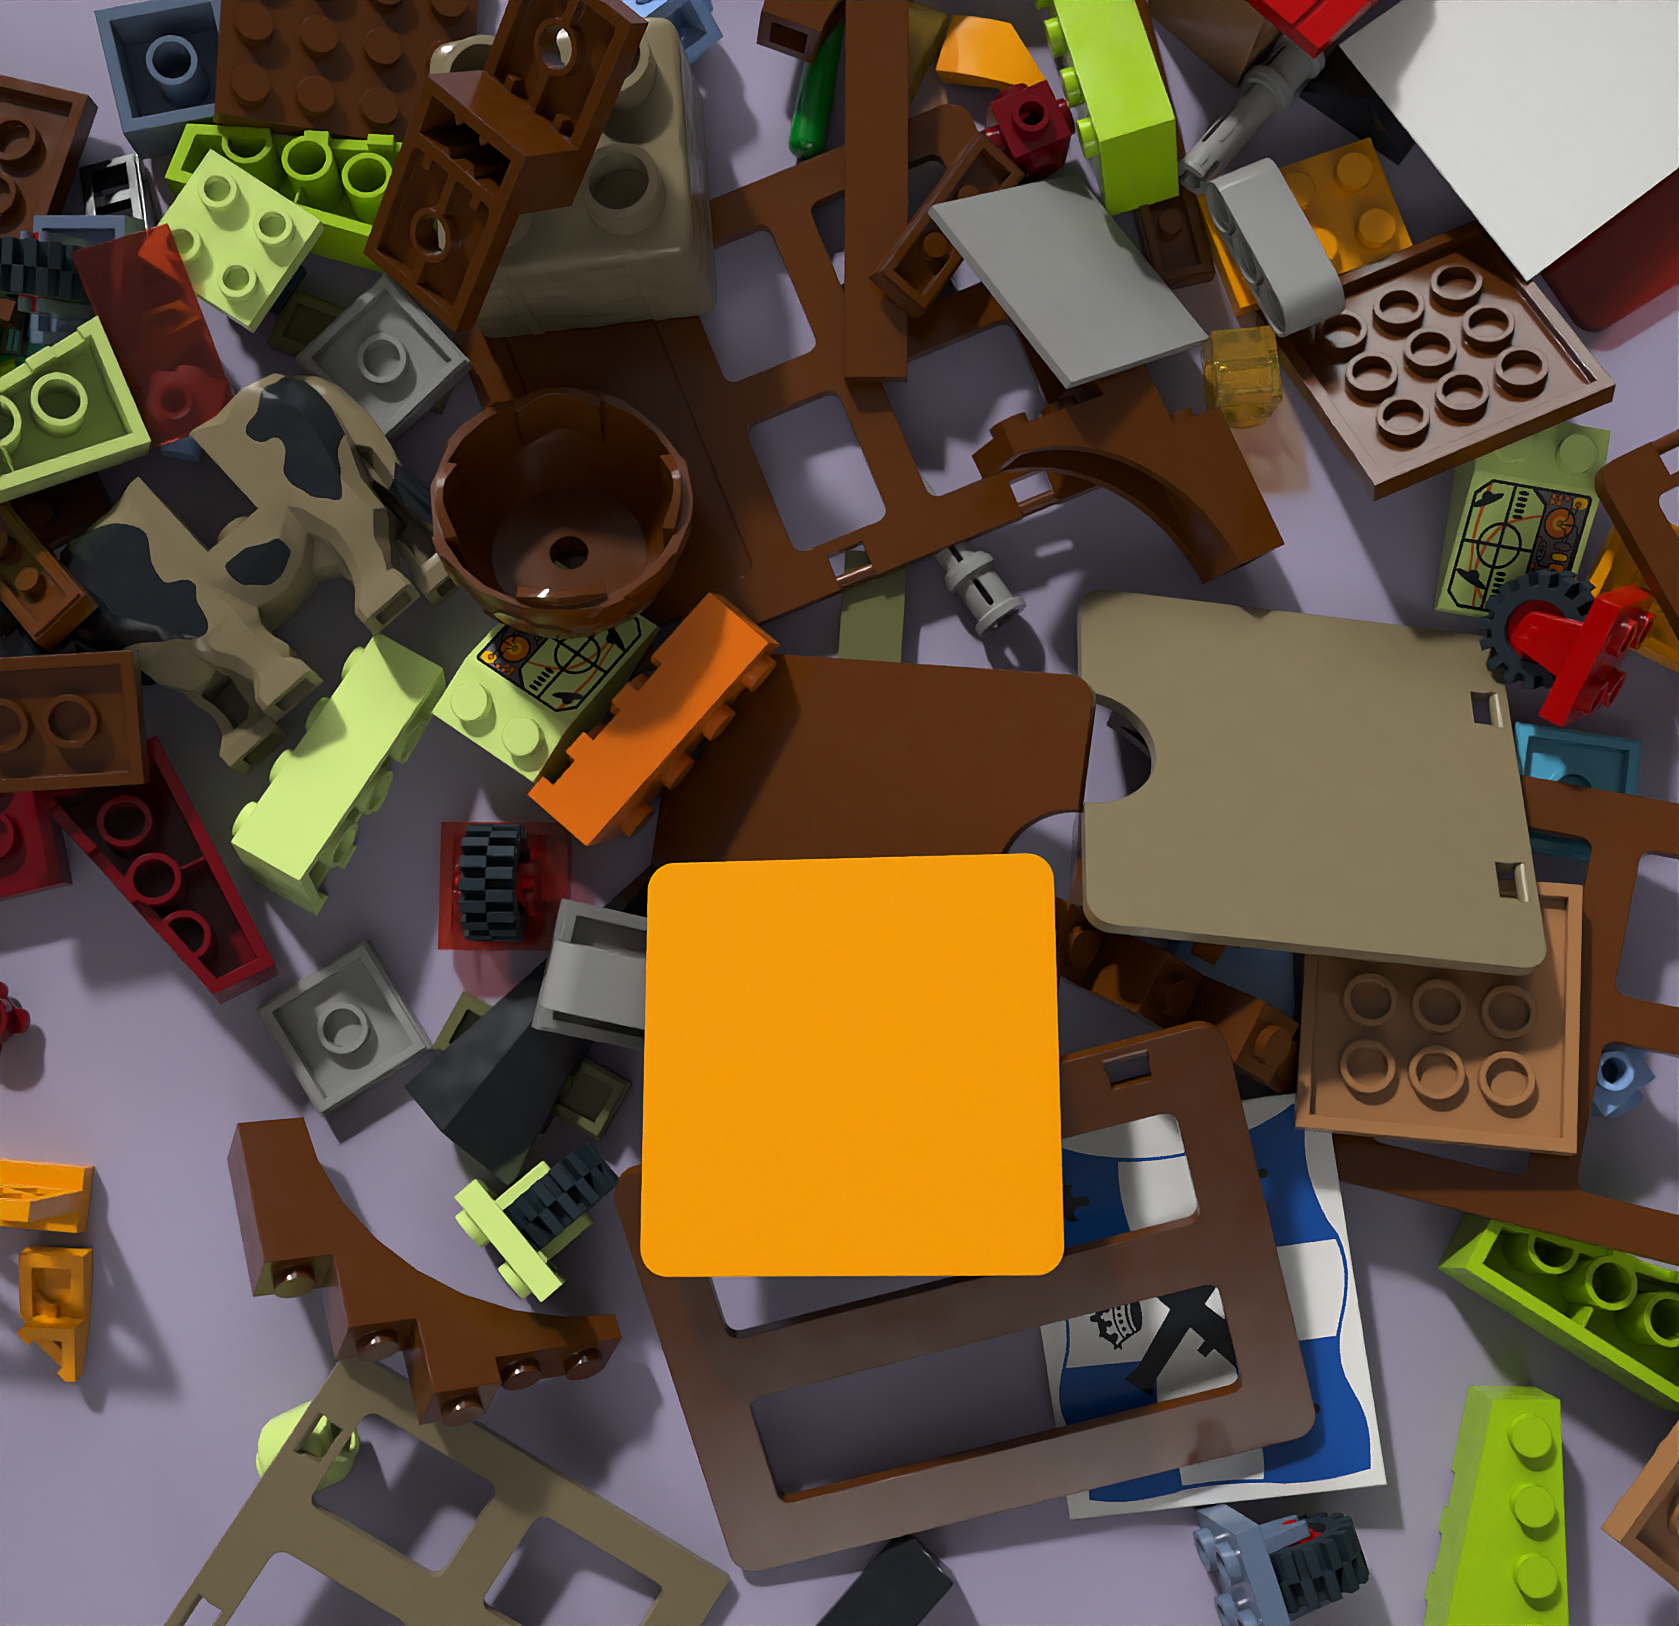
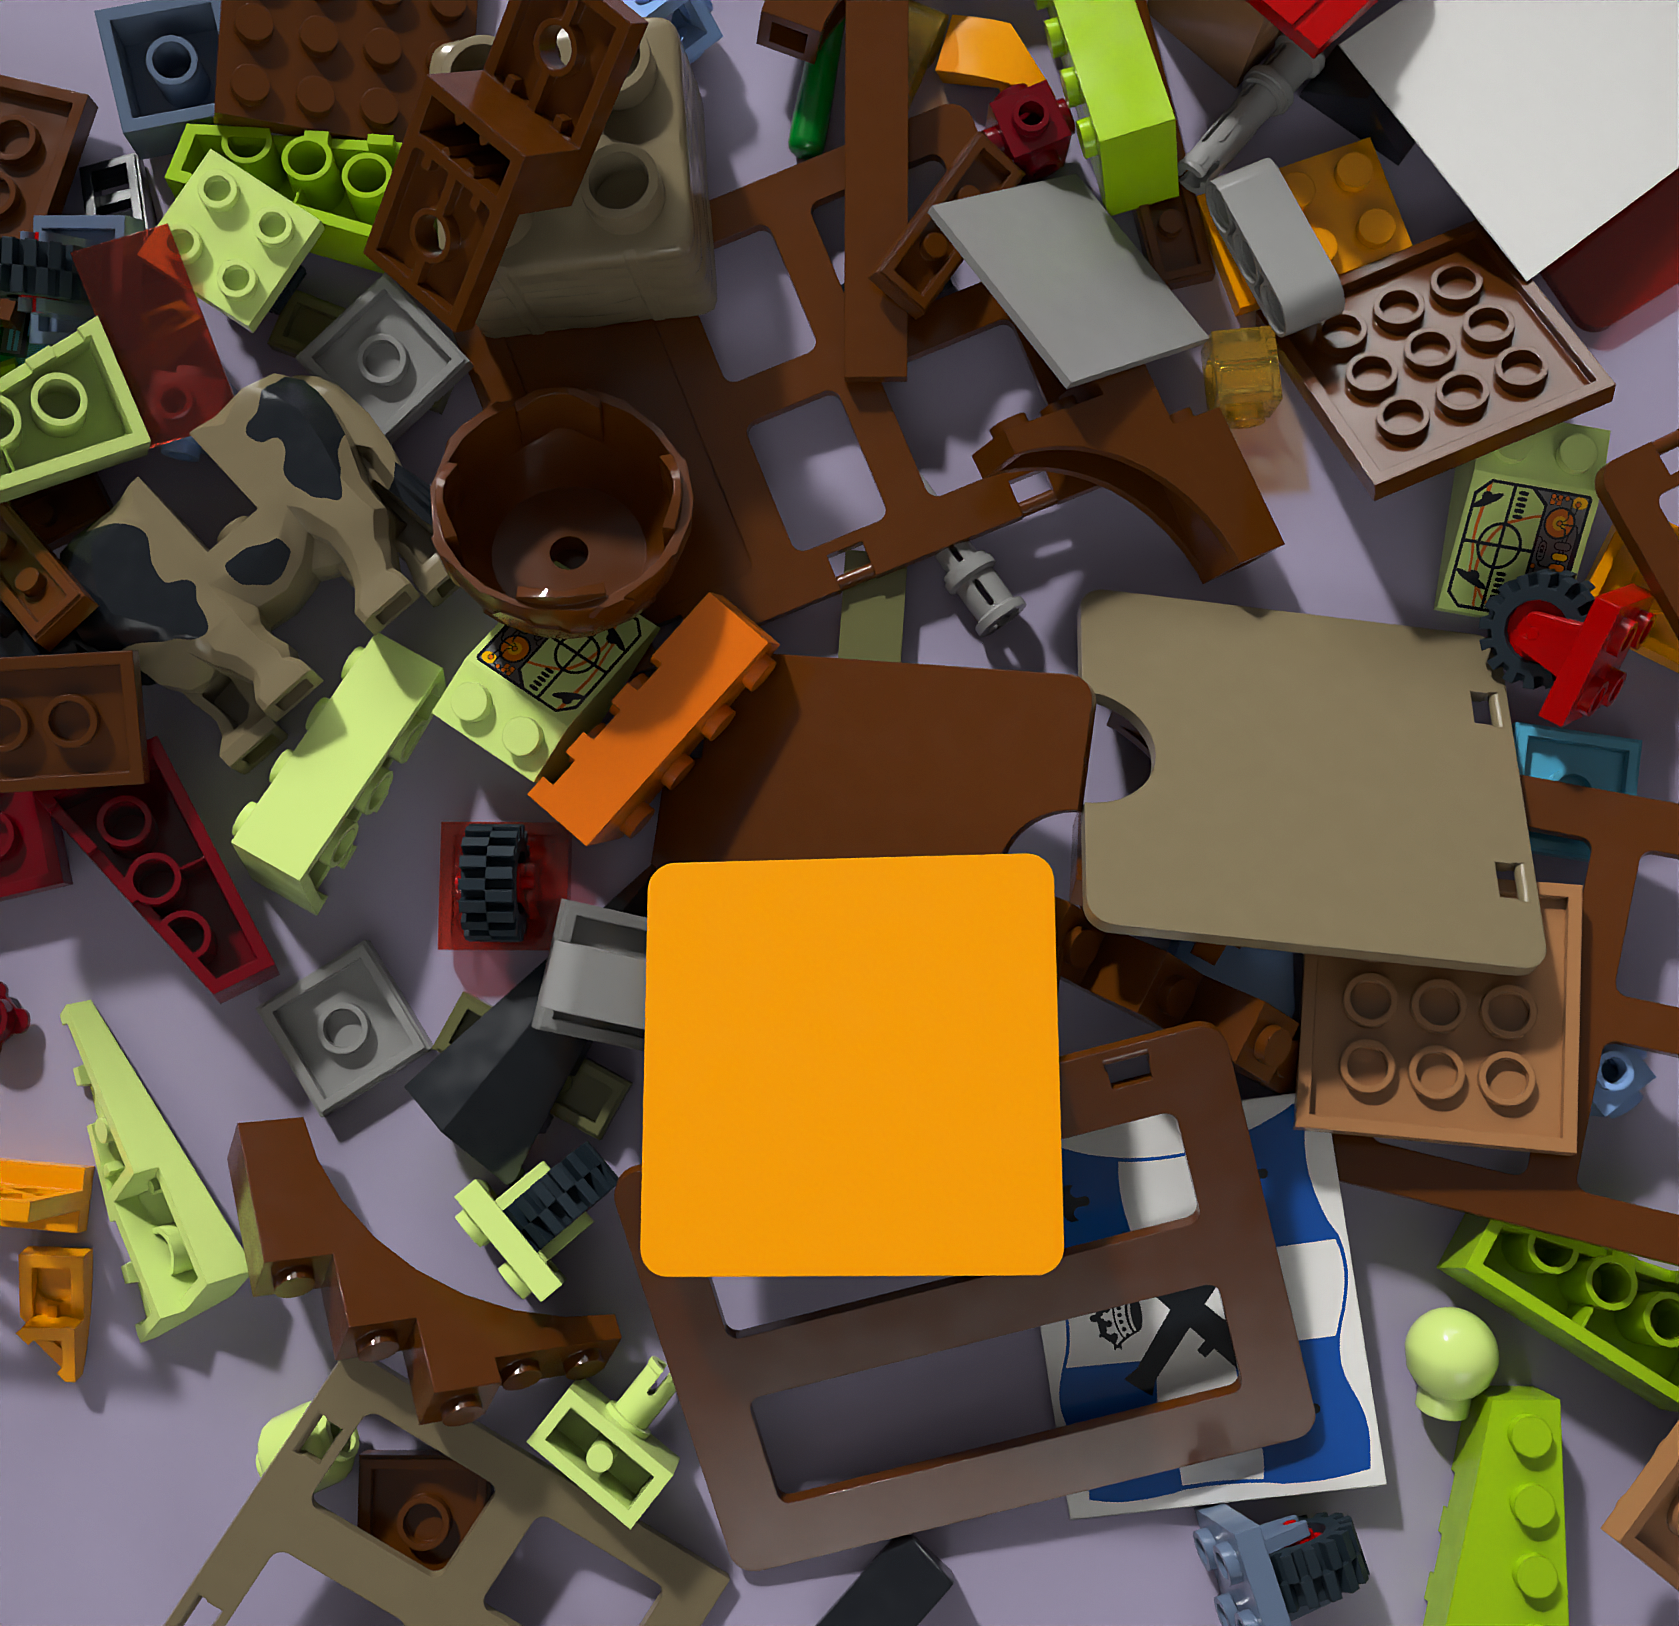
none -> yellowish green wedge [60,1000,249,1343]
none -> reddish brown plate [357,1450,494,1591]
none -> yellowish green brick [526,1356,680,1530]
none -> yellowish green piece [1405,1307,1500,1421]

